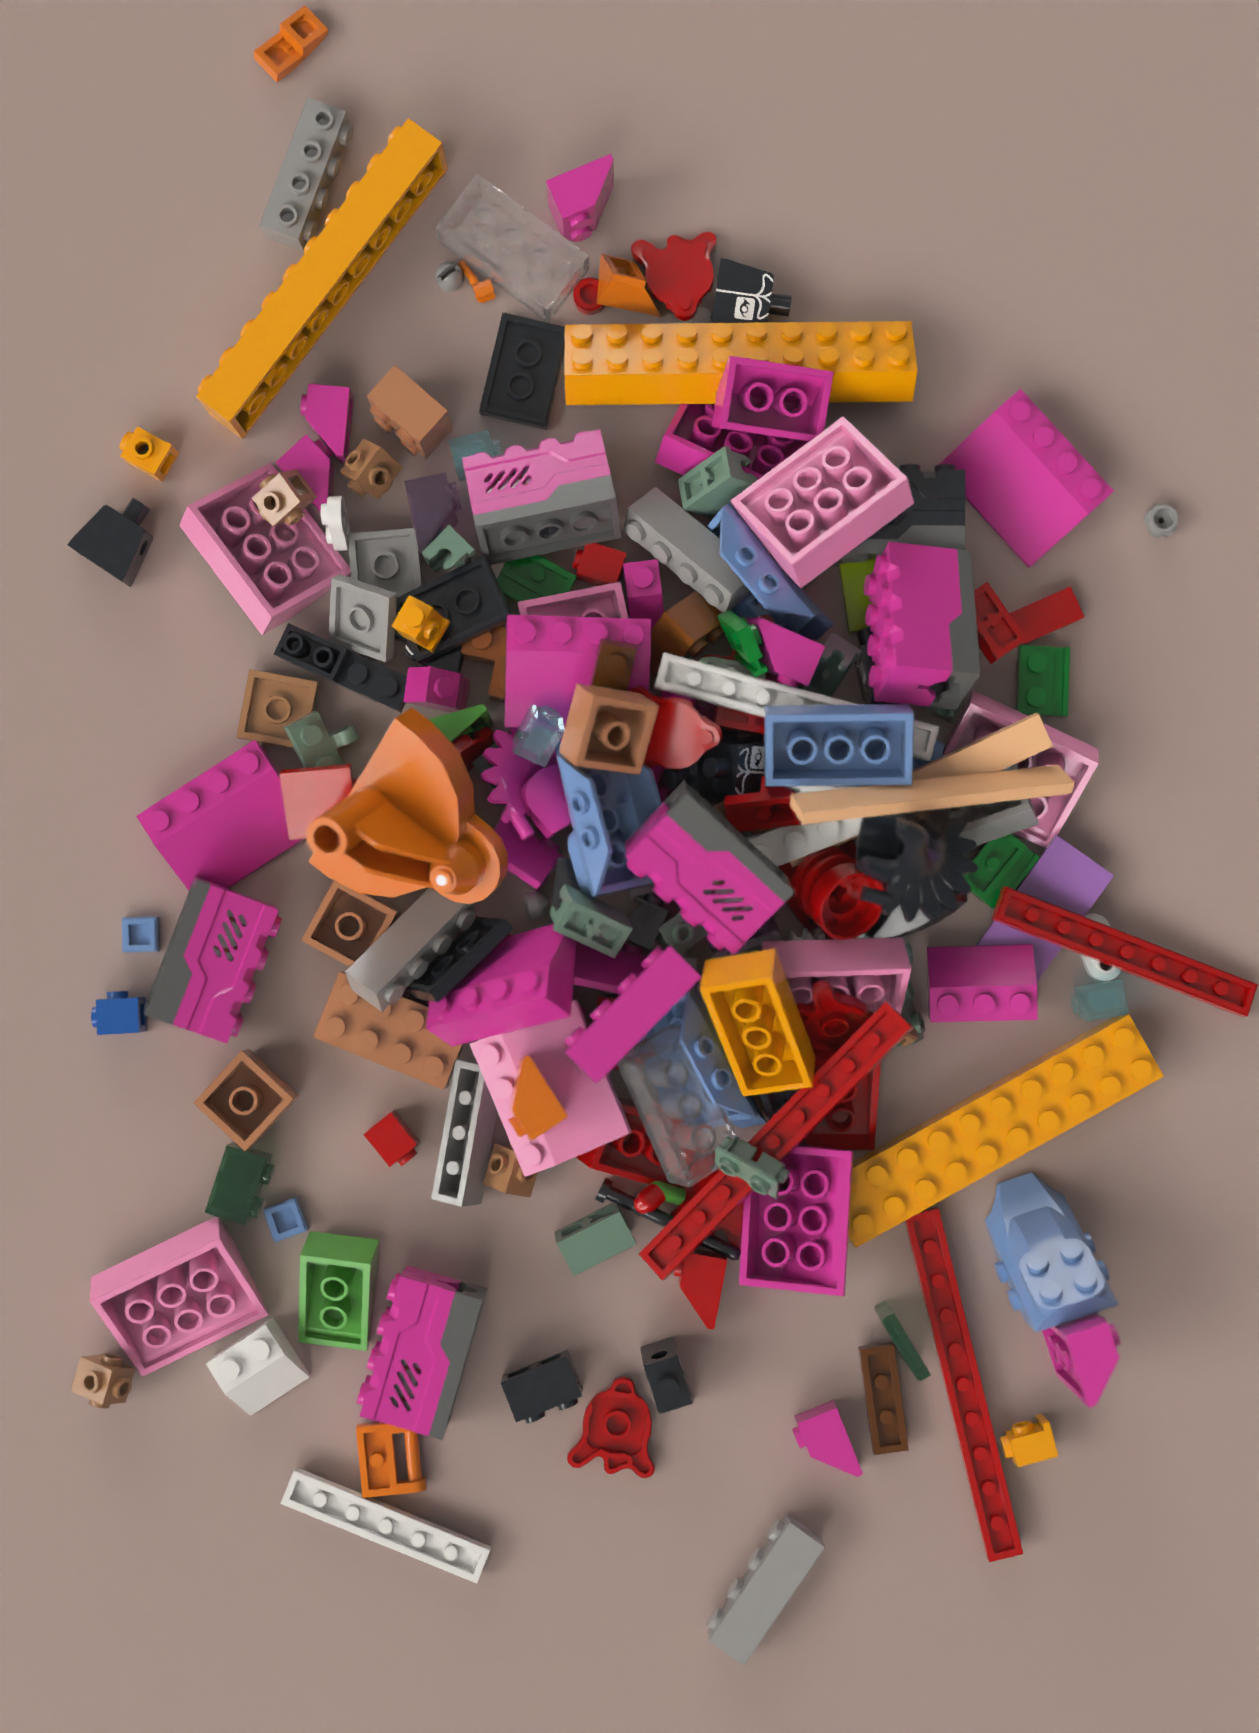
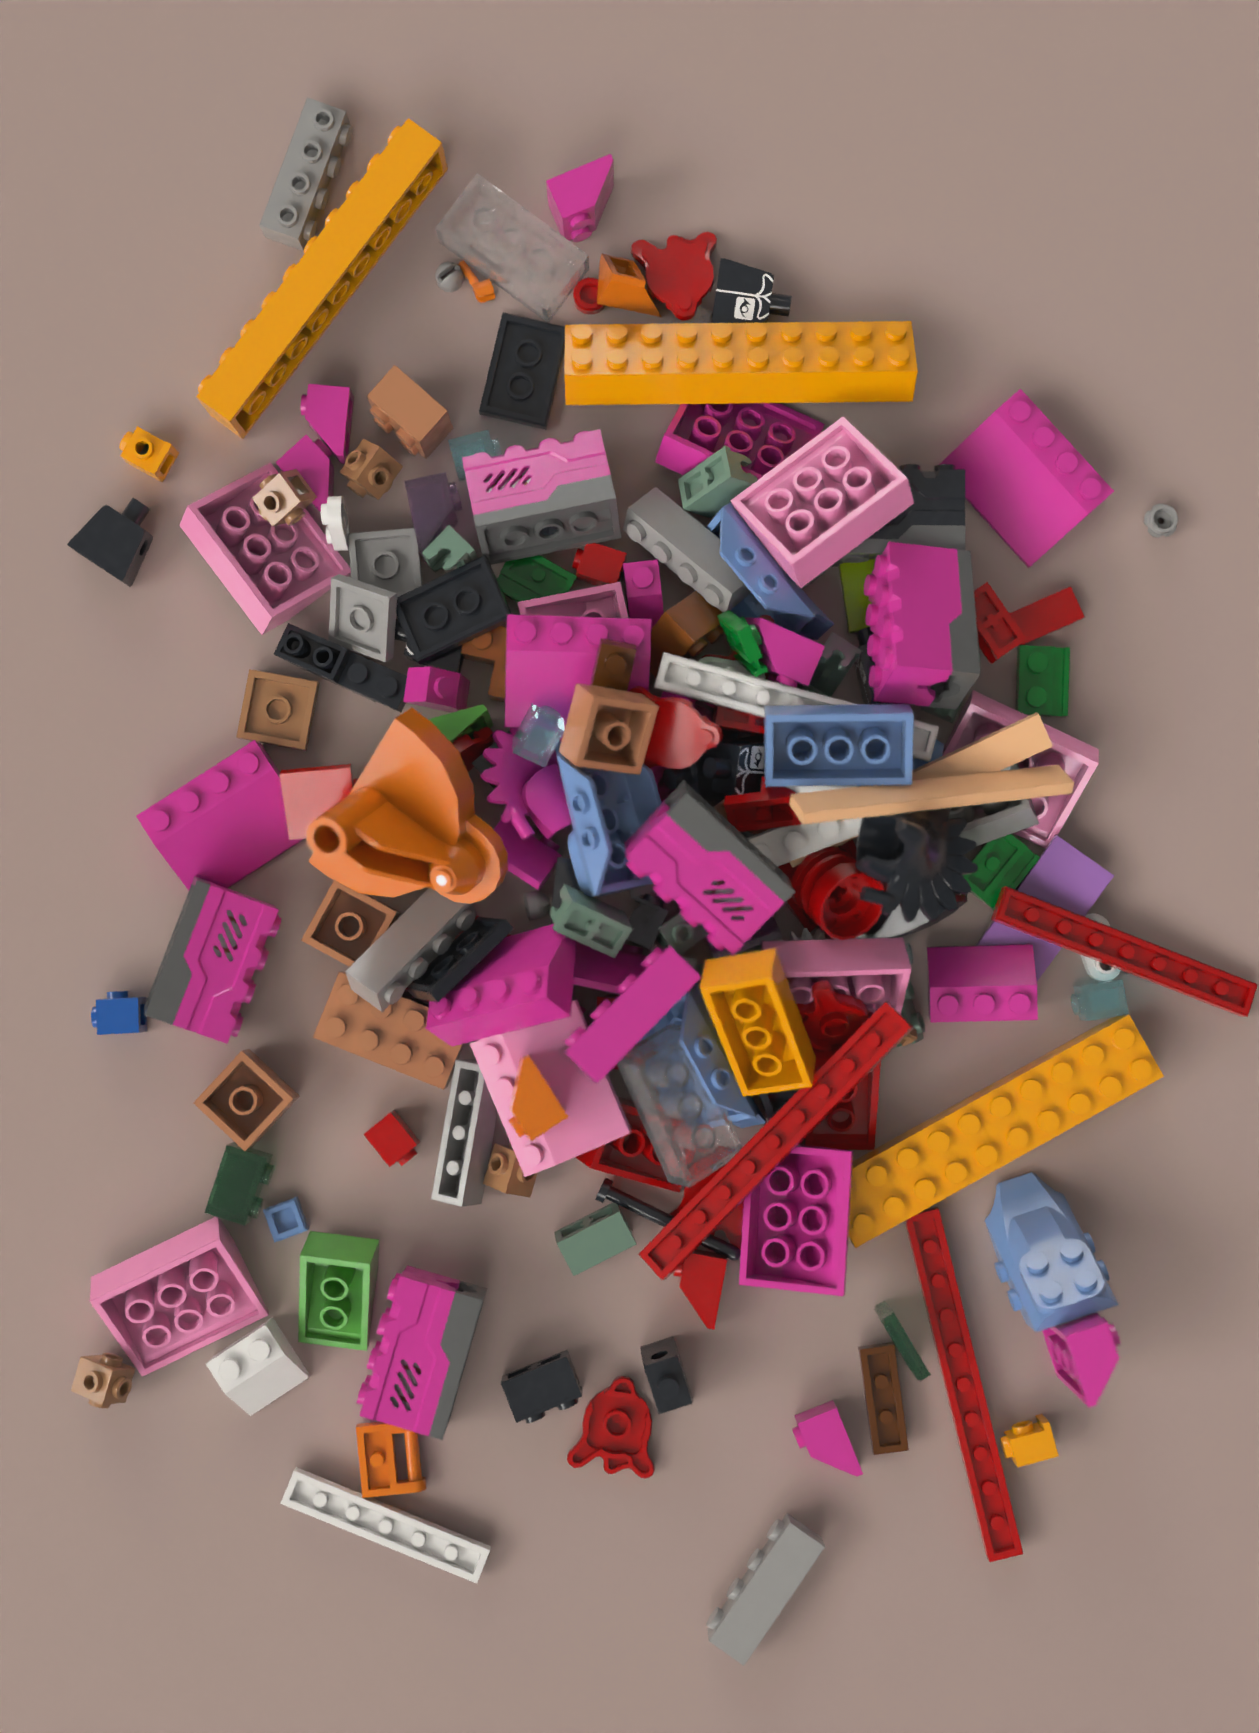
medium blue tile [122,917,160,952] -> none
orange slope [254,5,328,83] -> none
sand green plate [284,711,359,768] -> none
light orange brick [392,595,450,652] -> none
red arm [634,1181,686,1214] -> none
dark pink slope [711,356,833,441] -> none
sand green hinge [715,1135,790,1199] -> none

